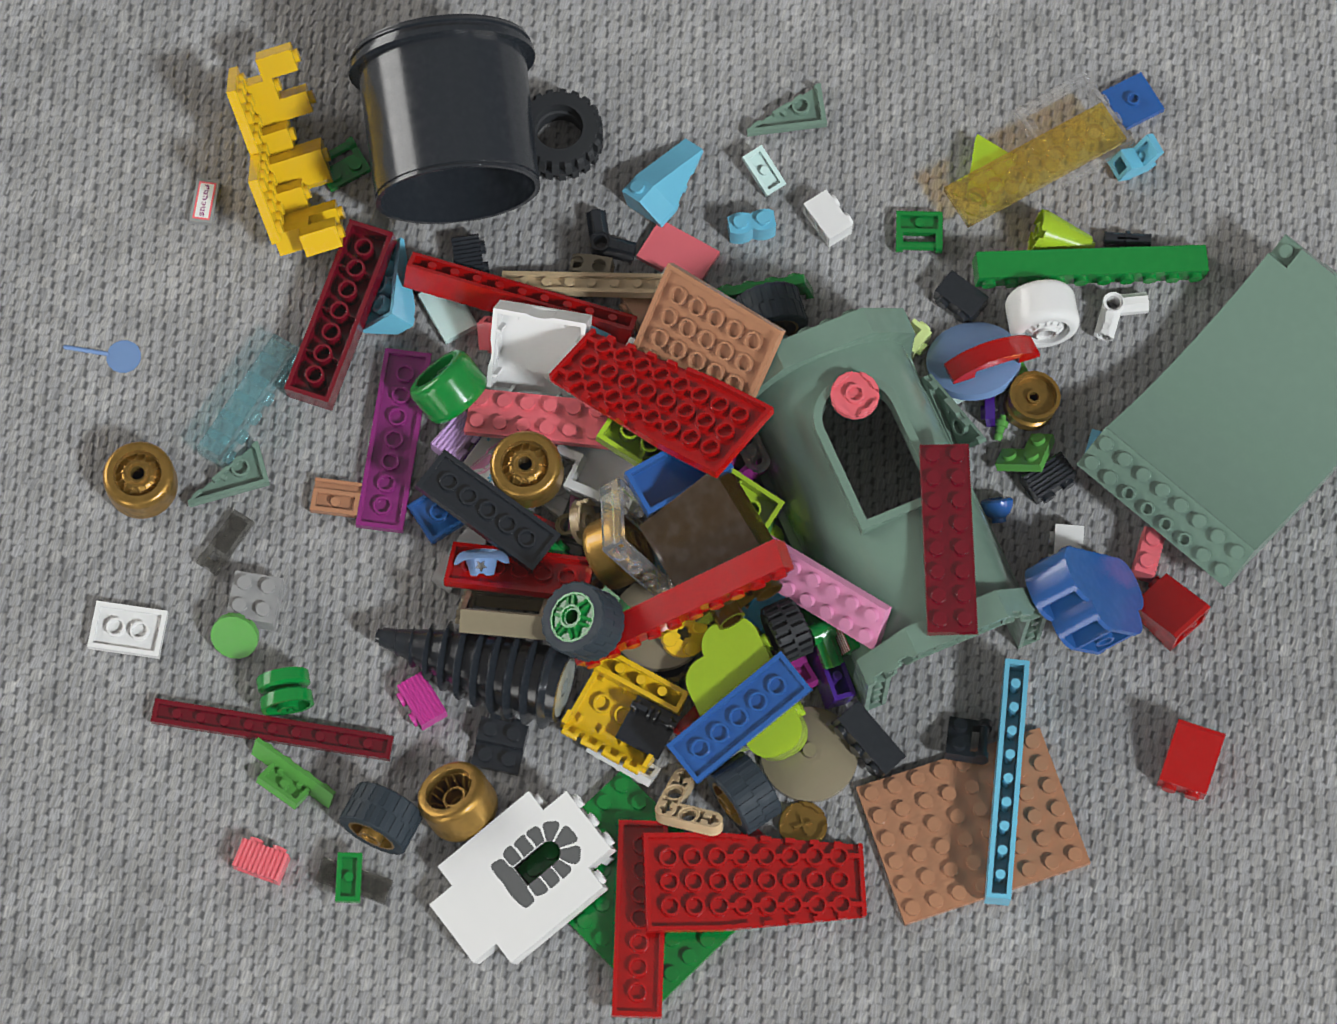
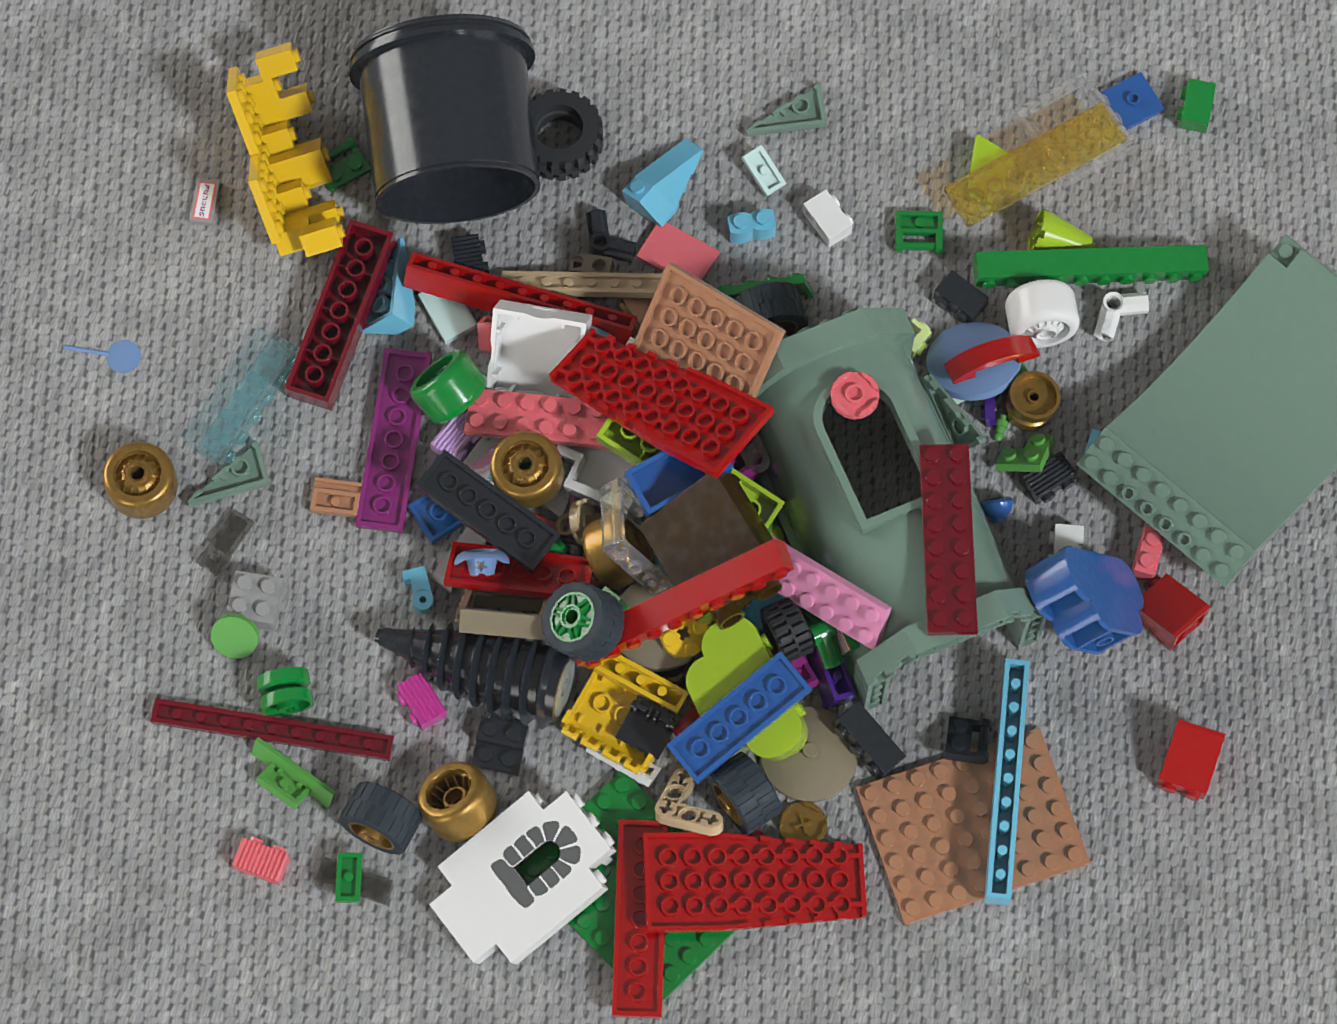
white plate [87,601,169,659] -> none
black pin [1103,230,1152,247] -> none
medium azure brick [1108,133,1164,182] -> none
none -> medium azure leg [402,566,434,614]
none -> green brick [1176,78,1216,133]

